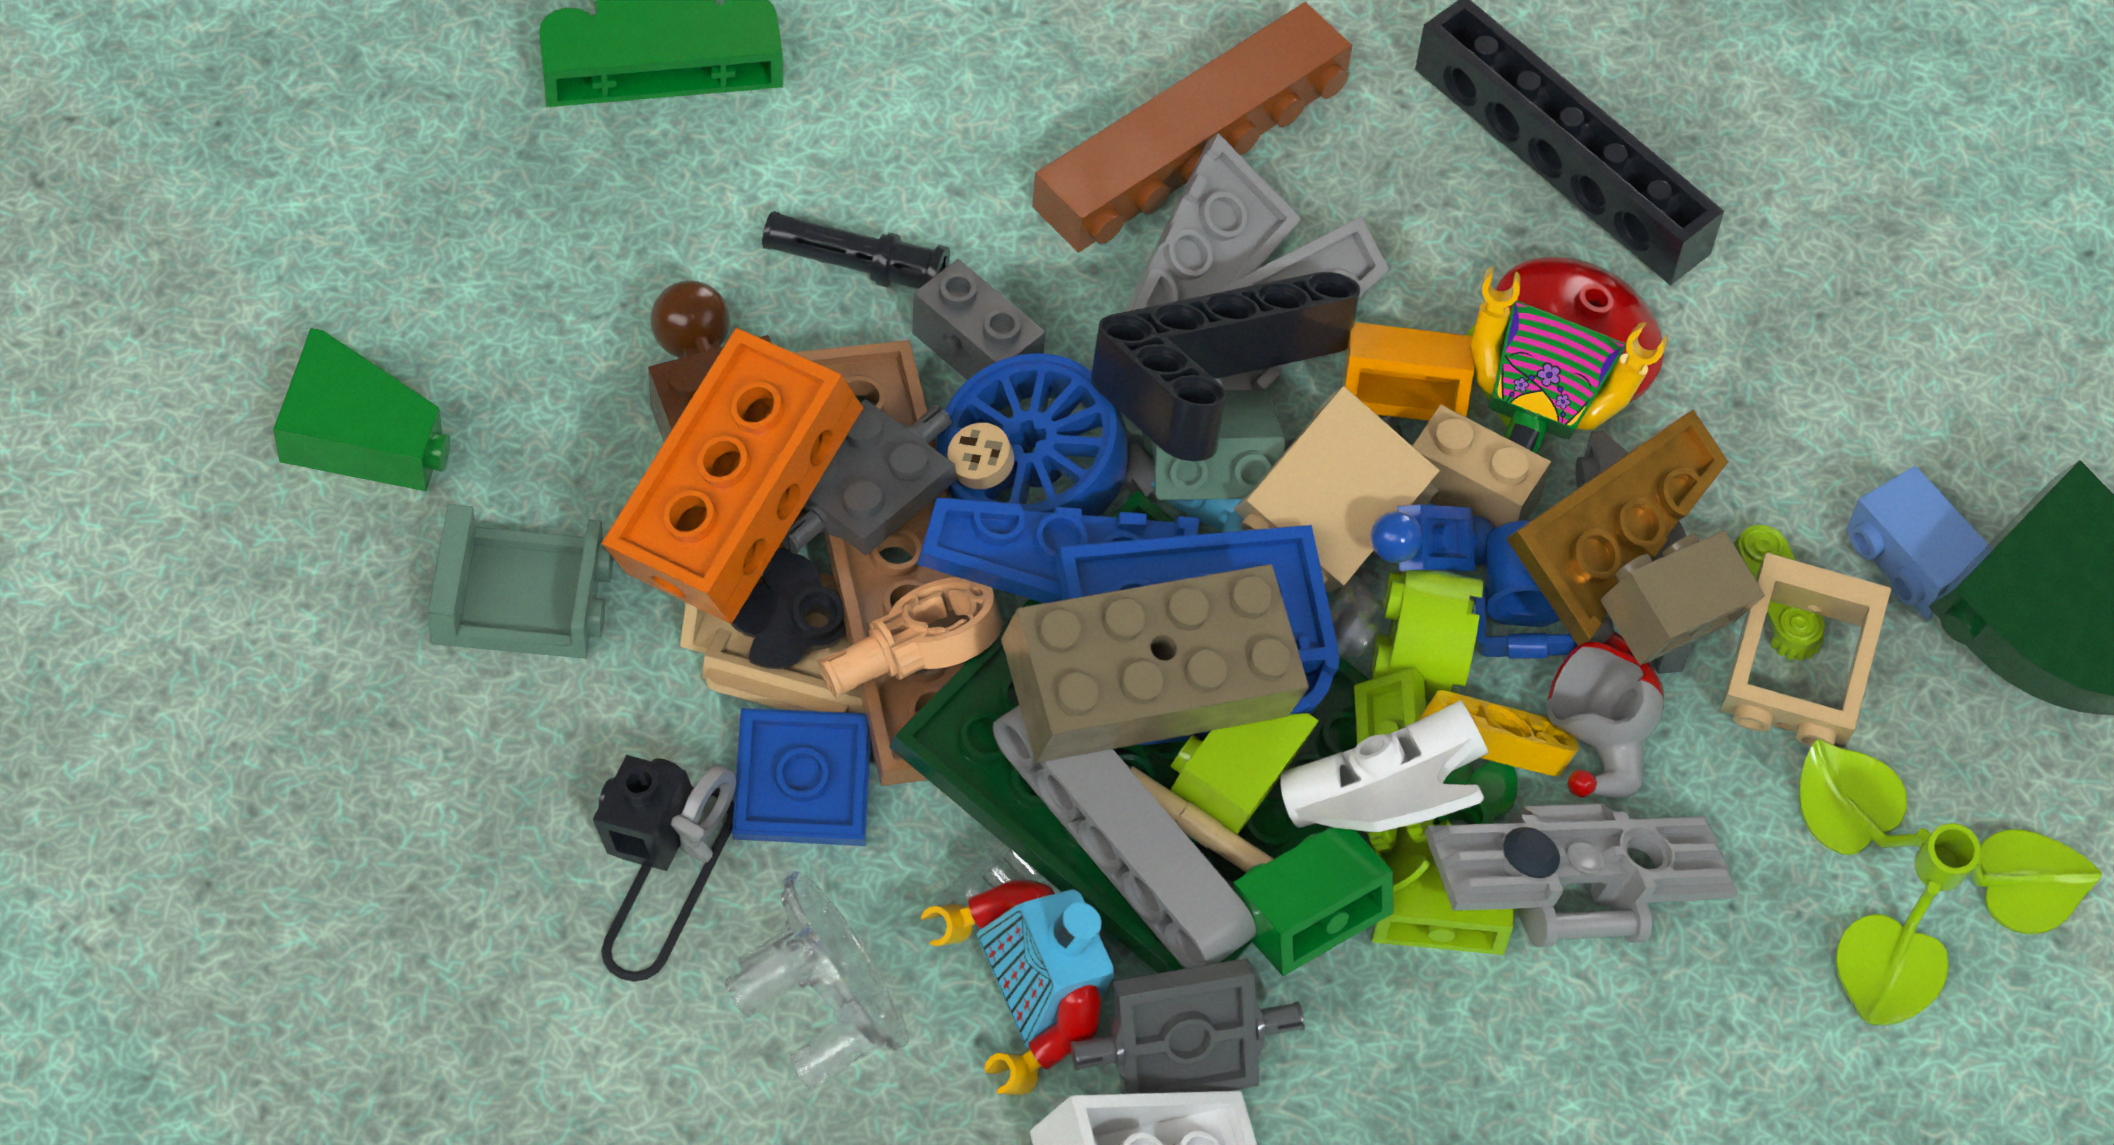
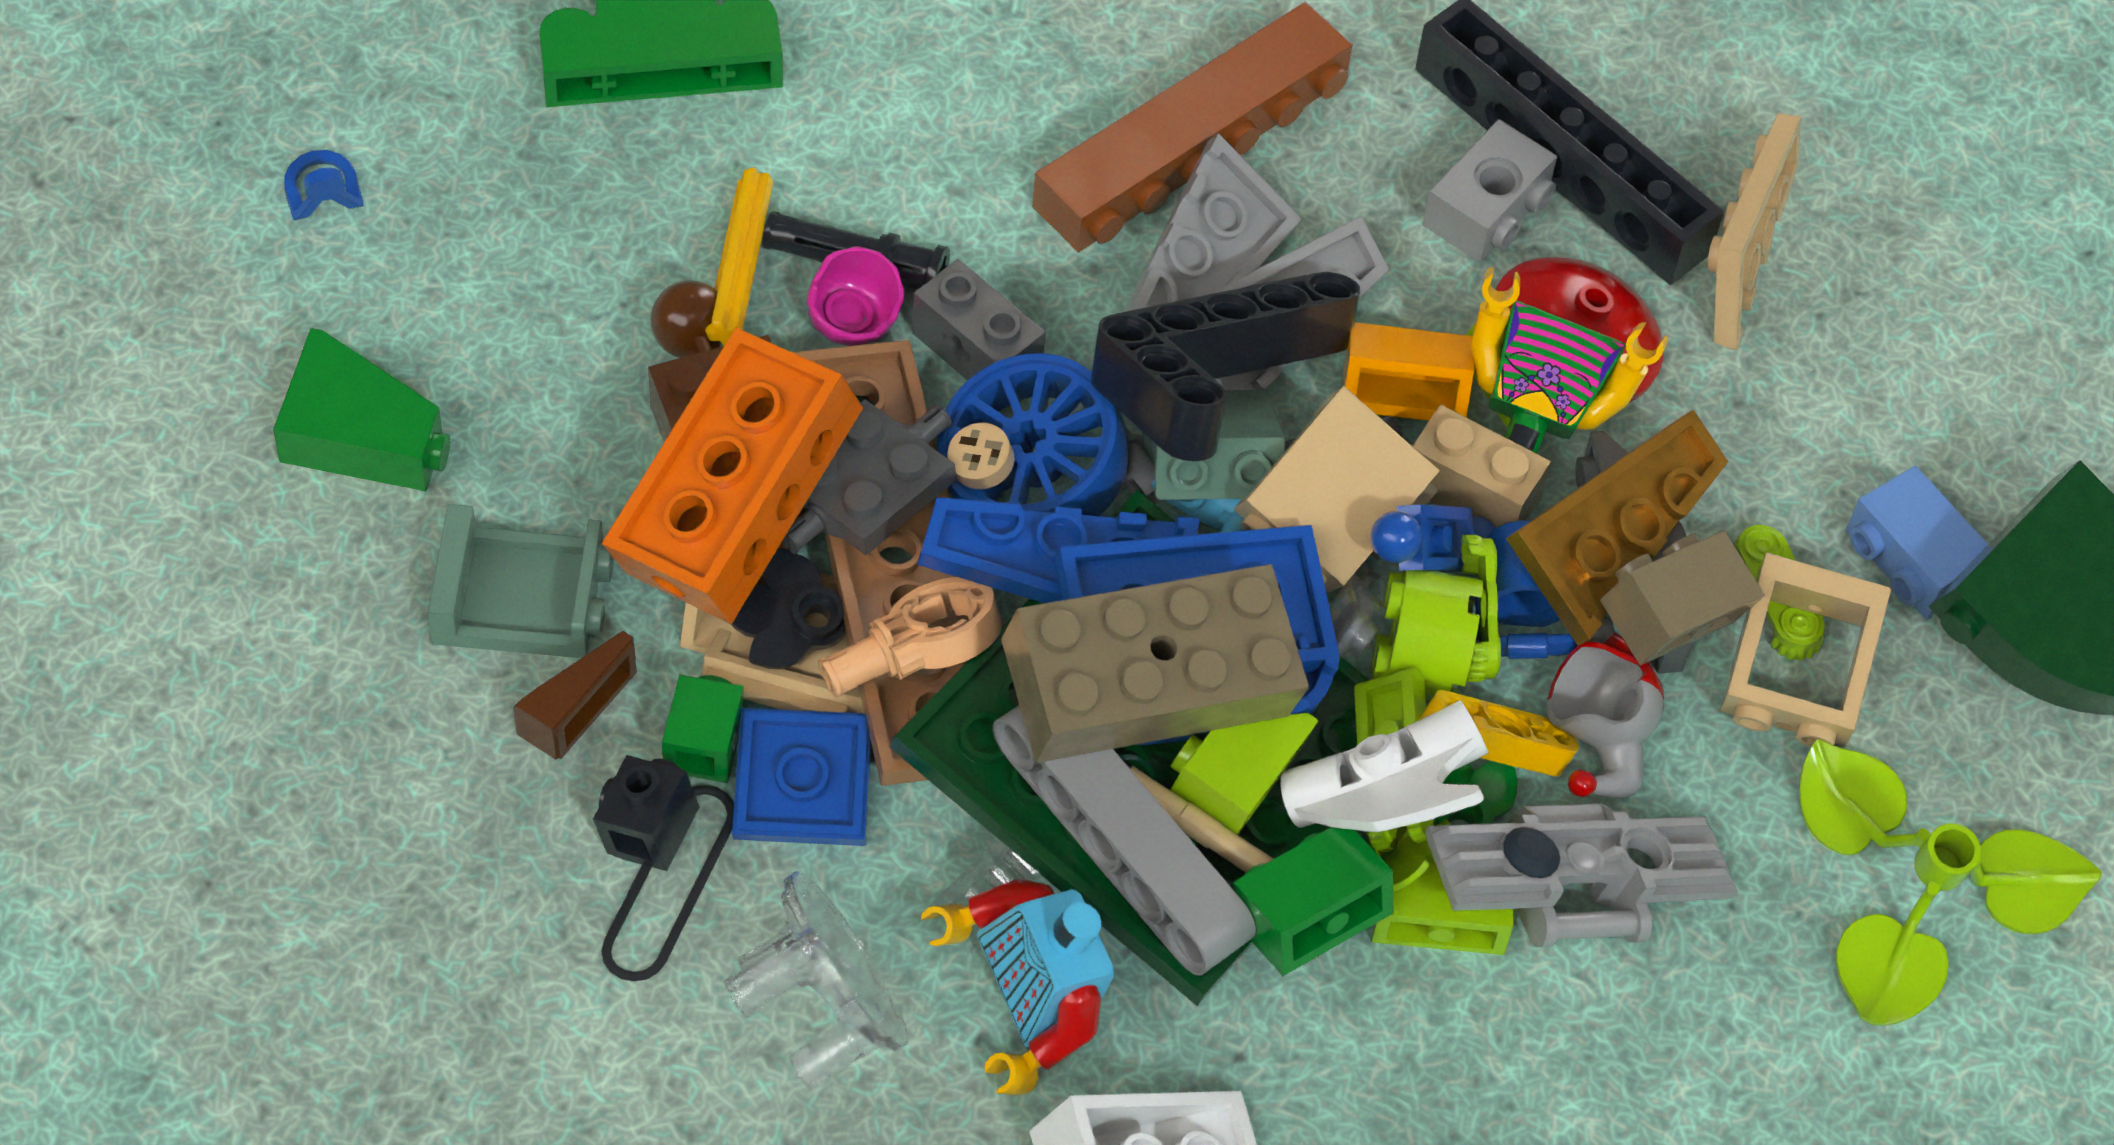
light grey piece [671,765,736,863] -> none
dark grey plate [1070,958,1305,1094] -> none
none -> blue piece [284,150,364,220]
none -> reddish brown slope [513,631,637,760]
none -> green brick [662,674,744,783]
none -> yellow axle [705,167,773,346]
none -> dark pink hair [806,246,904,346]
none -> light grey brick [1422,119,1557,263]
none -> lime piece [1460,535,1501,682]
none -> tan wing [1707,113,1801,350]

